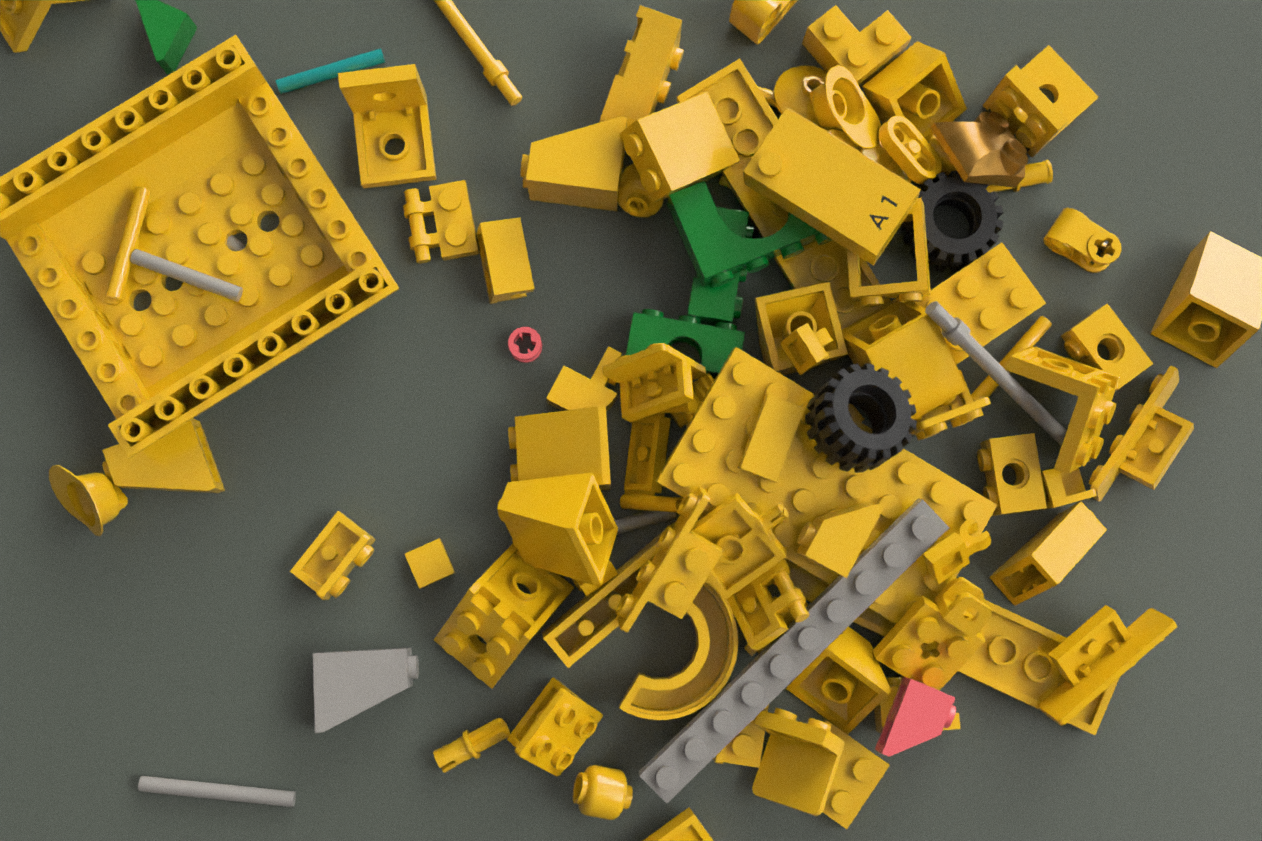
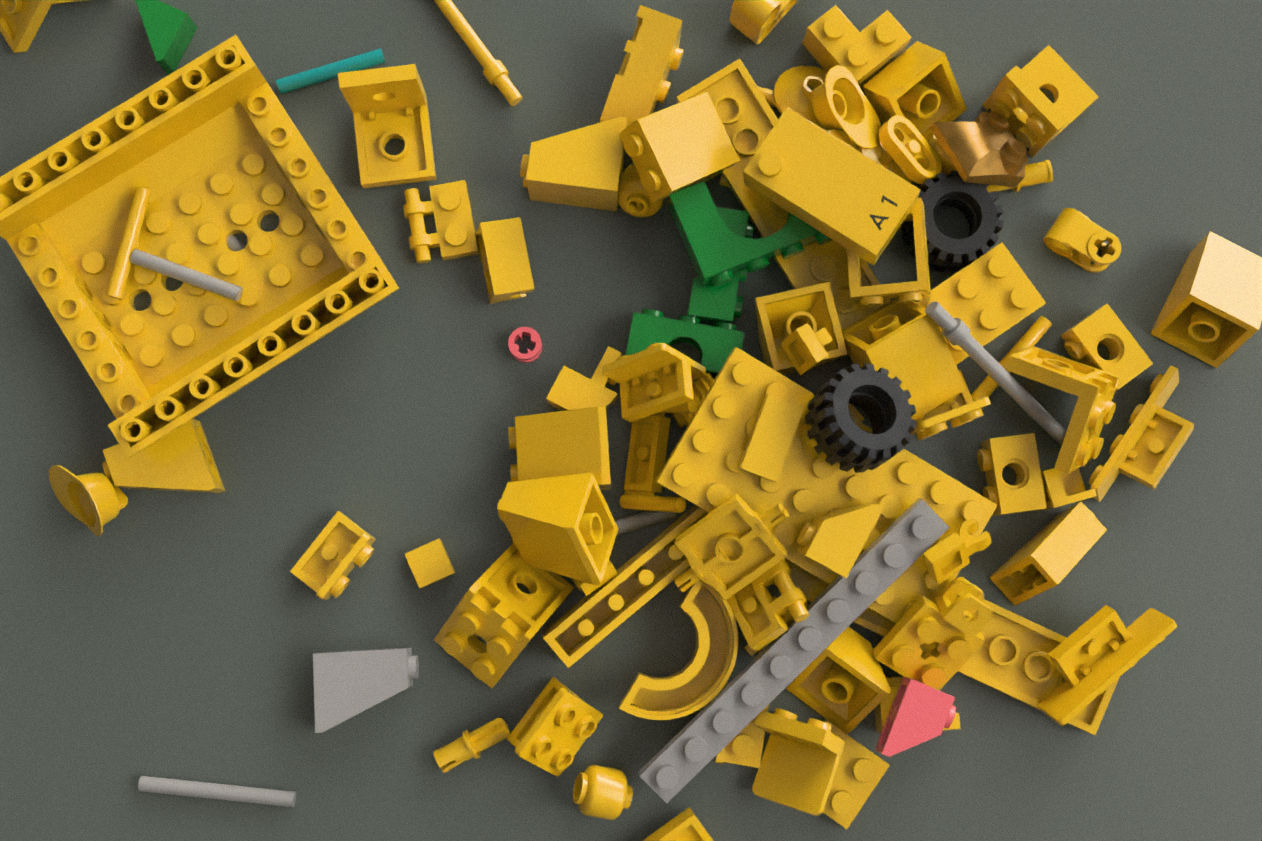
yellow bracket [616,486,723,633] -> none

